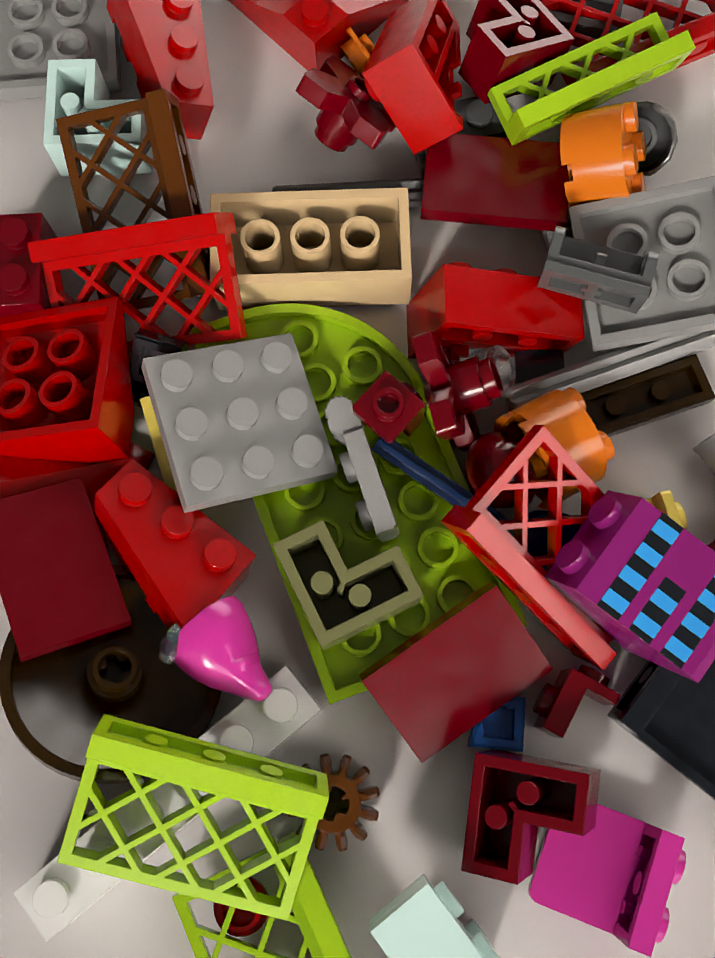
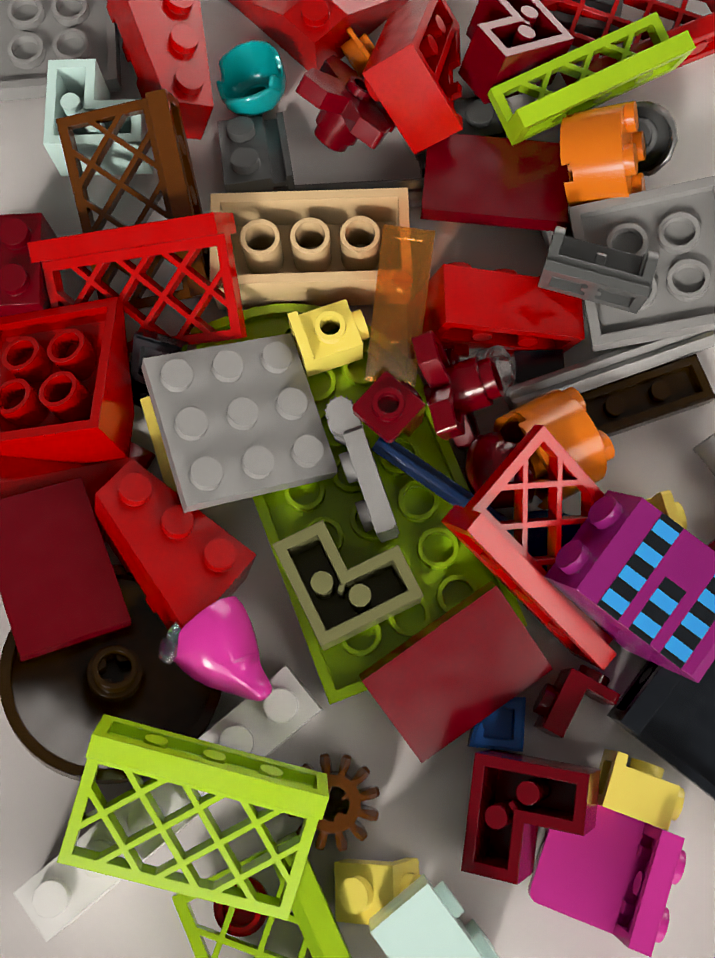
none -> teal hair [216,40,286,116]
none -> dark grey plate [217,112,295,193]
none -> light yellow brick [287,299,369,377]
none -> light yellow bracket [334,857,421,925]
none -> clear orange tile [365,224,435,386]
none -> light yellow brick [597,749,685,831]

